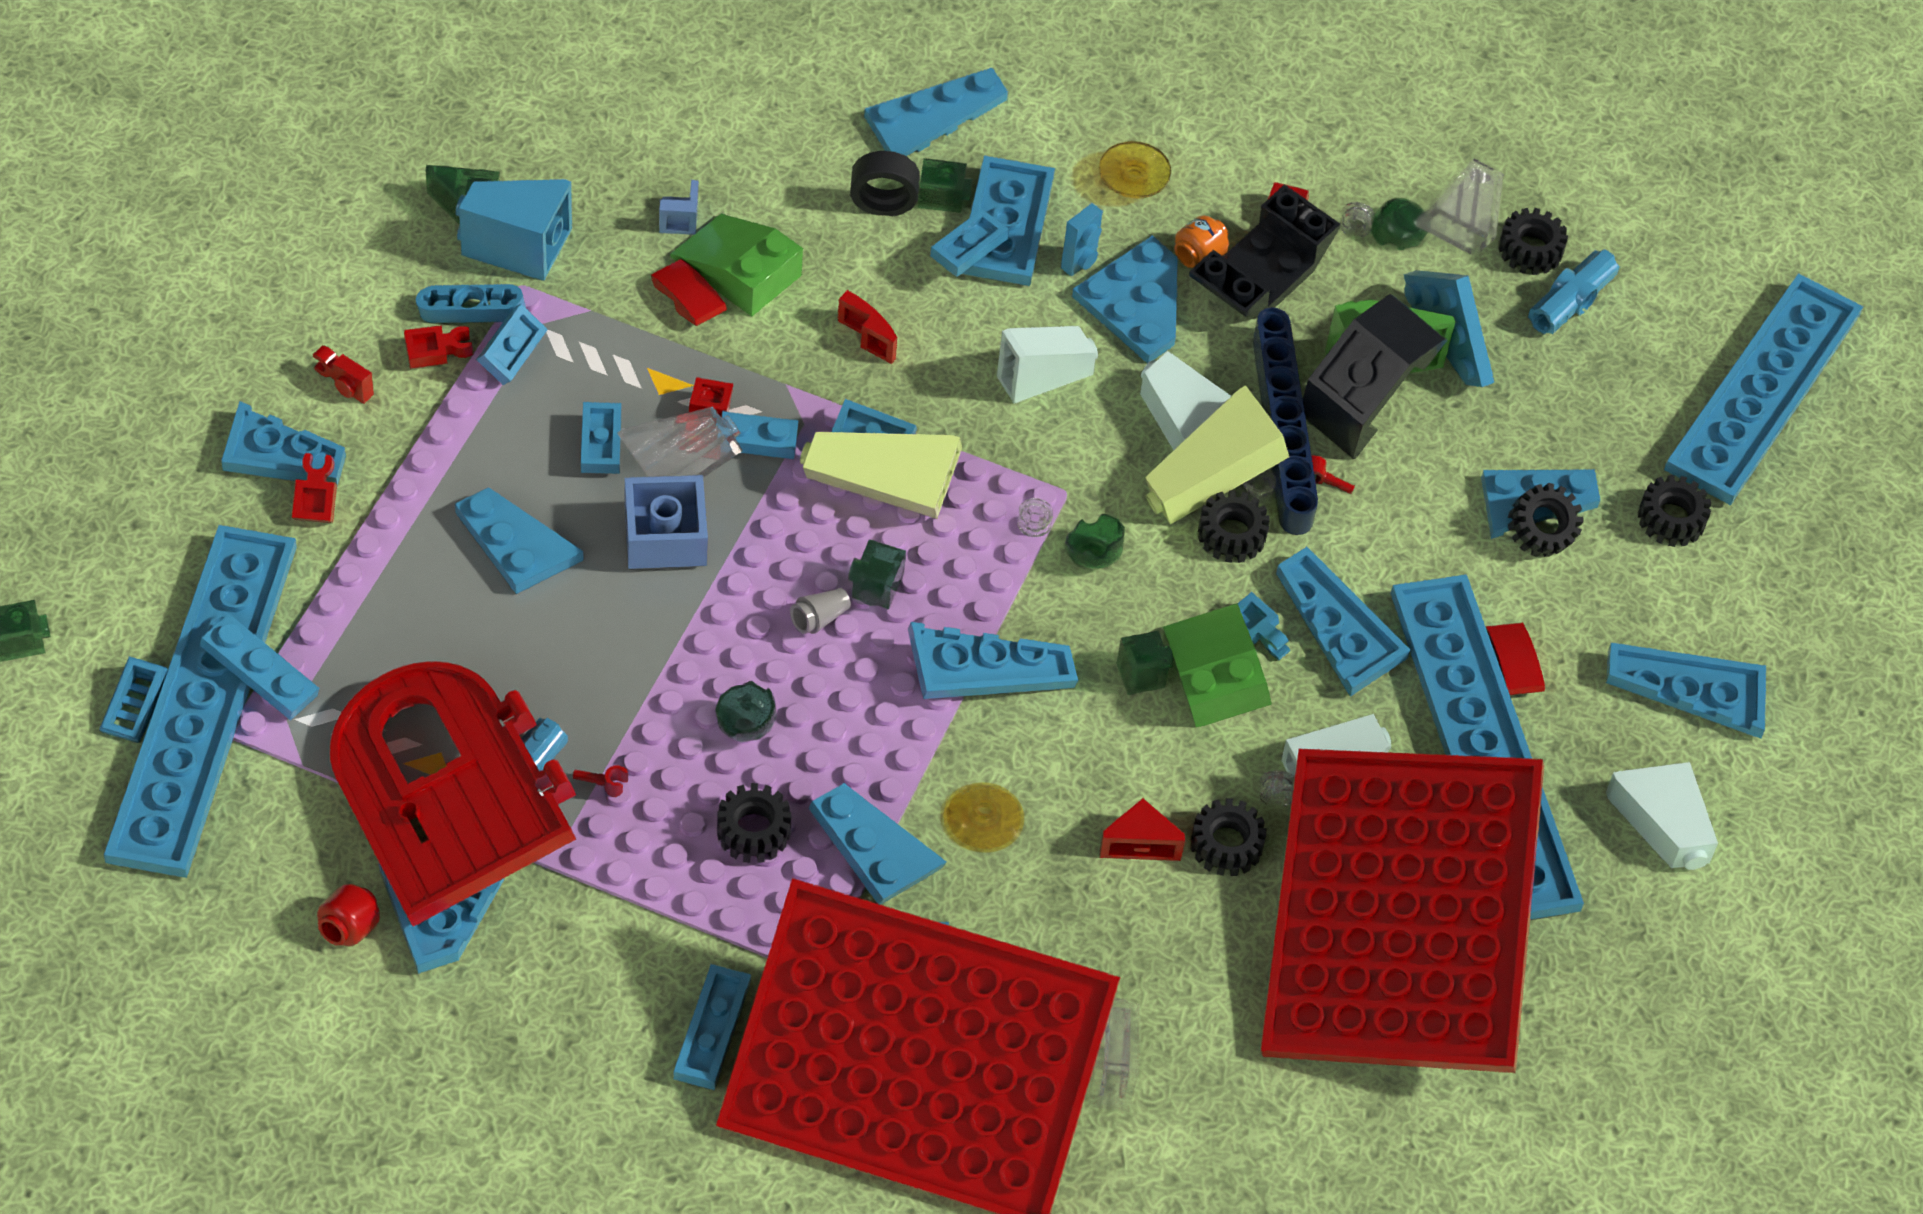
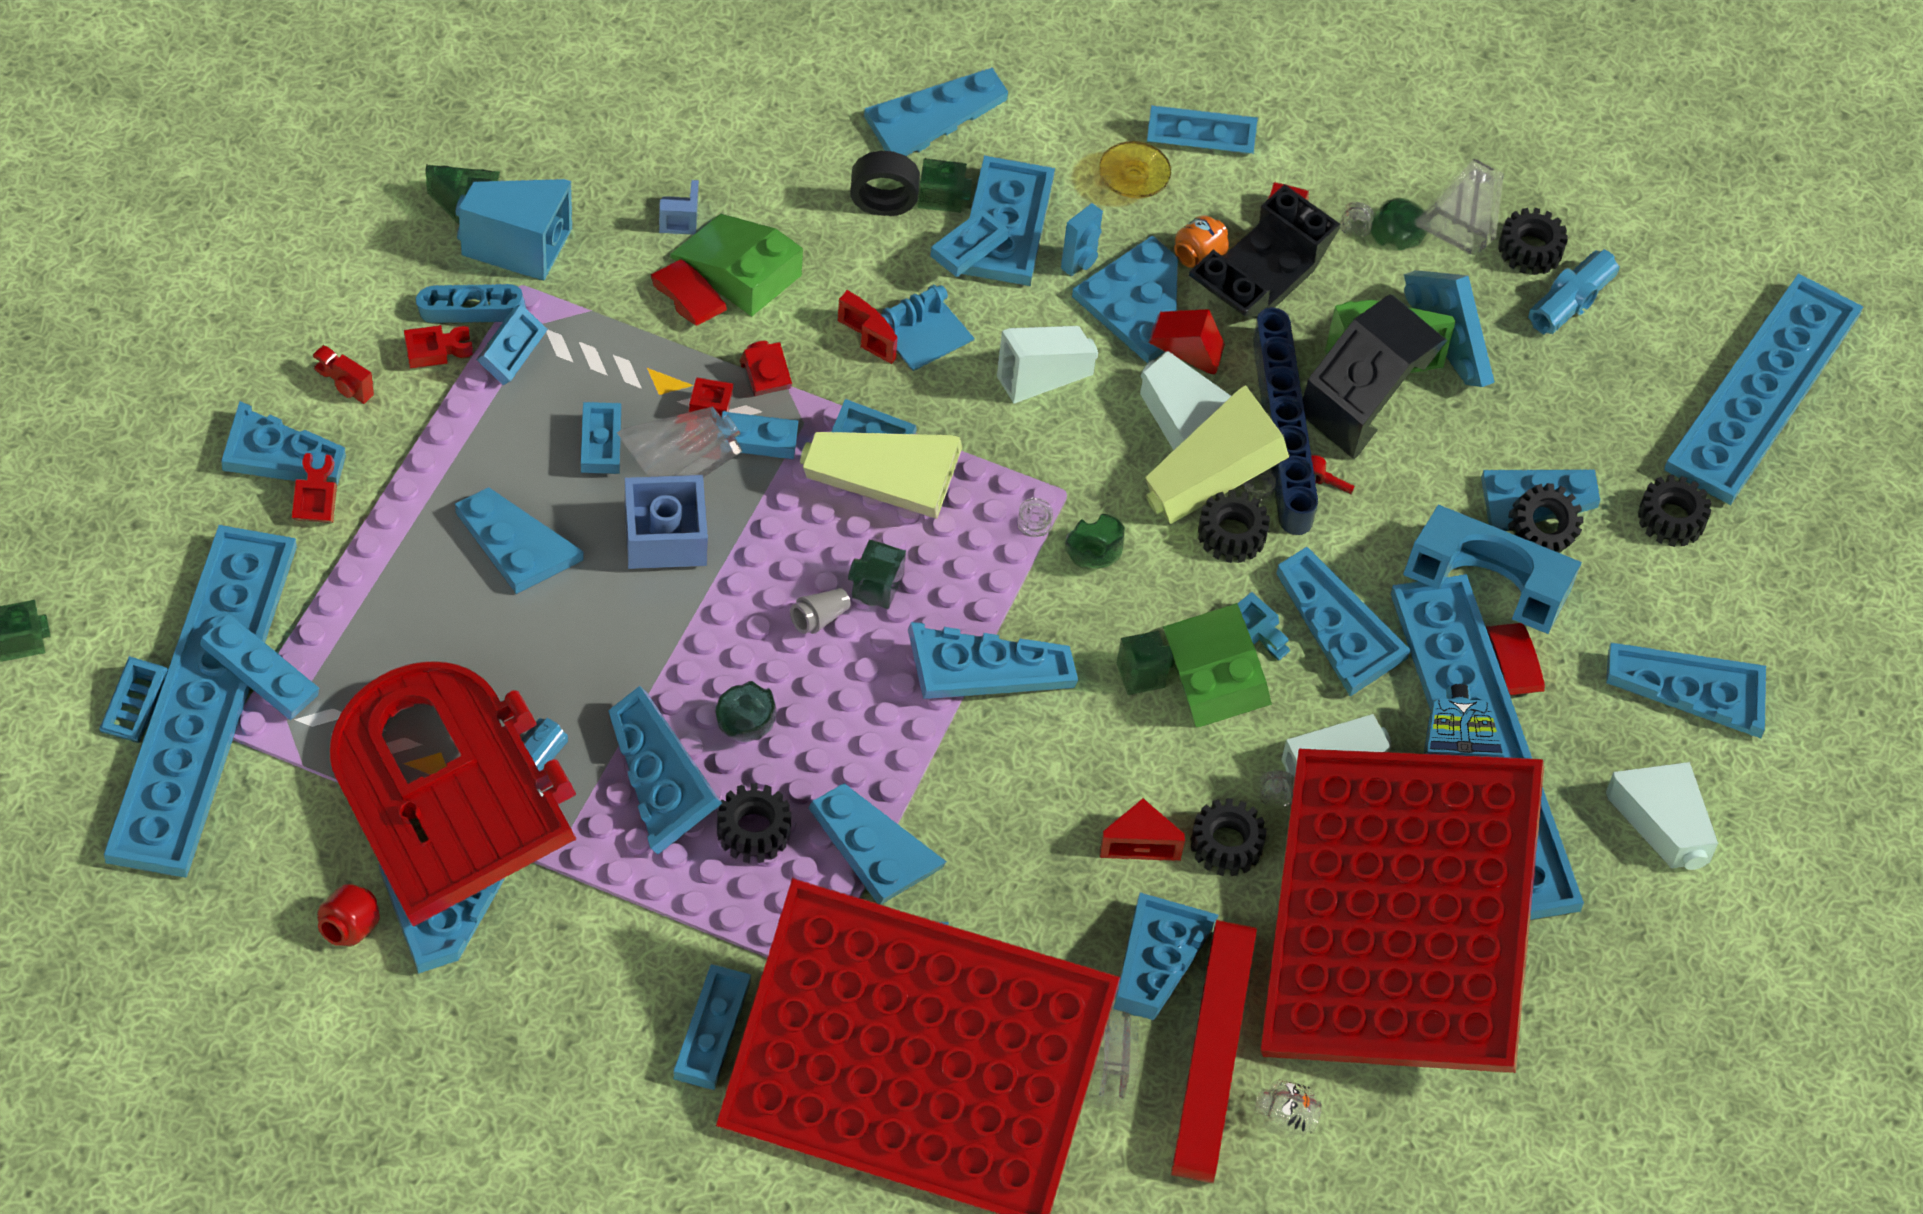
red hand [572,765,628,797] -> none
clear yellow dish [943,782,1024,853] -> none
none -> dark azure wing [608,686,722,854]
none -> red bracket [740,341,792,397]
none -> dark azure hinge [881,284,974,371]
none -> dark azure wing [1113,893,1219,1020]
none -> dark azure plate [1147,105,1258,154]
none -> red slope [1148,309,1225,375]
none -> red beam [1171,920,1257,1184]
none -> clear head [1255,1078,1322,1140]
none -> dark azure arch [1403,504,1582,634]
none -> torso [1424,684,1505,757]

